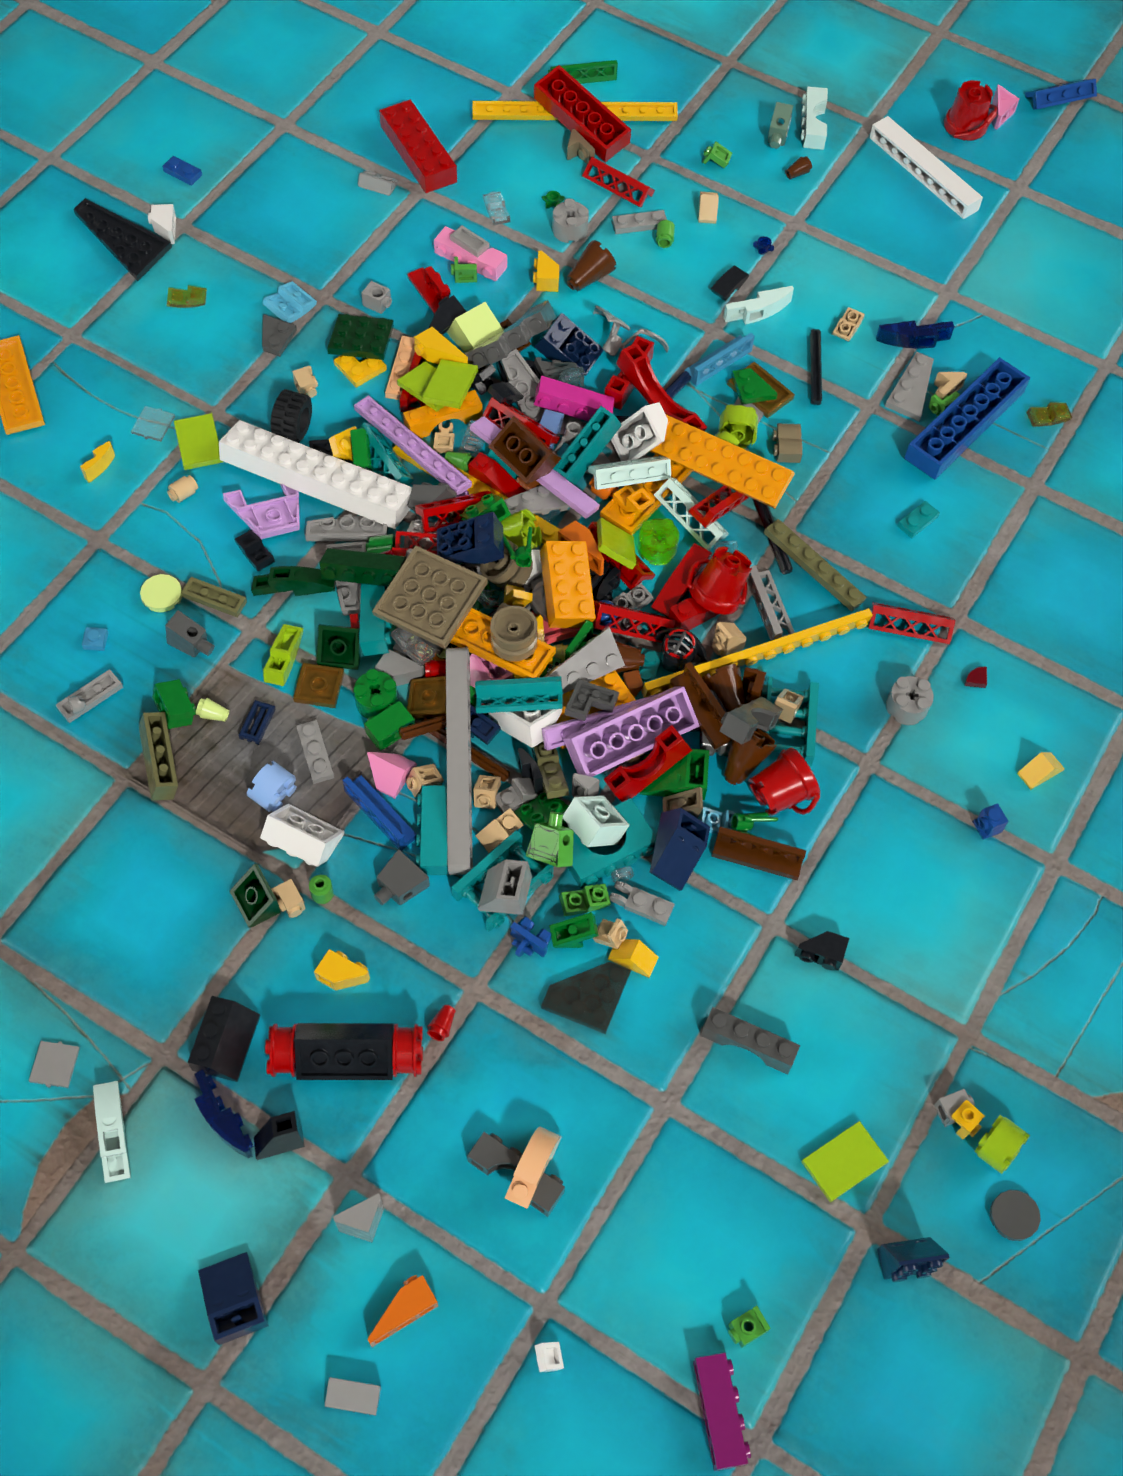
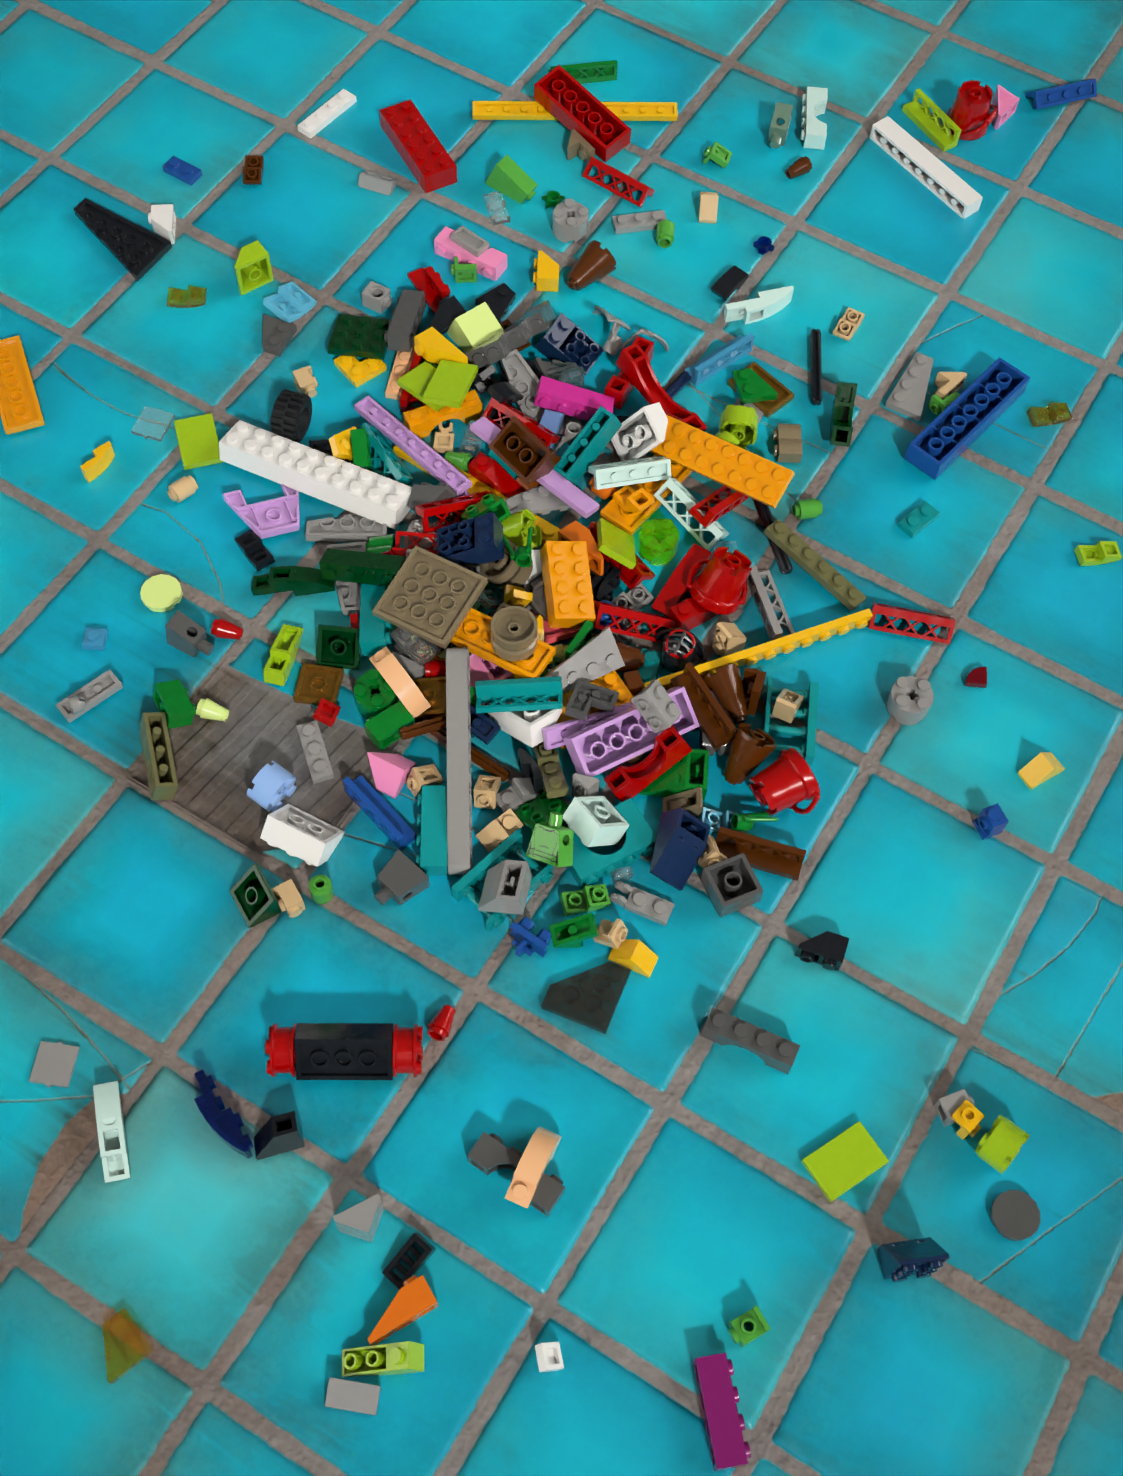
olive plate [181,577,247,618] -> none
black slope [188,996,260,1082] -> none
dark blue slope [198,1252,269,1345] -> none
dark blue tile [238,700,276,745] -> none
yellow slope [314,949,370,991] -> none
dark grey arch [720,697,783,744] -> none
clear blue slope [876,321,954,349] -> none
none -> clear yellow wing [102,1308,154,1384]
none -> red cone [211,618,243,640]
none -> lime slope [234,240,274,296]
none -> reddish brown slope [243,155,264,185]
none -> white plate [297,89,357,139]
none -> red plate [312,698,341,727]
none -> lime slope [342,1341,424,1377]
none -> light nougat arch [369,646,431,719]
none -> black slope [382,1233,436,1290]
none -> dark grey brick [384,290,426,352]
none -> black wing [475,283,516,324]
none -> bright green slope [485,155,538,204]
none -> light grey bracket [631,679,682,733]
none -> tan bracket [698,834,728,868]
none -> dark grey brick [701,853,764,917]
none -> bright green brick [792,498,823,520]
none -> dark green arch [830,381,858,447]
none -> lime fence [902,88,962,152]
none -> lime slope [1074,541,1122,566]

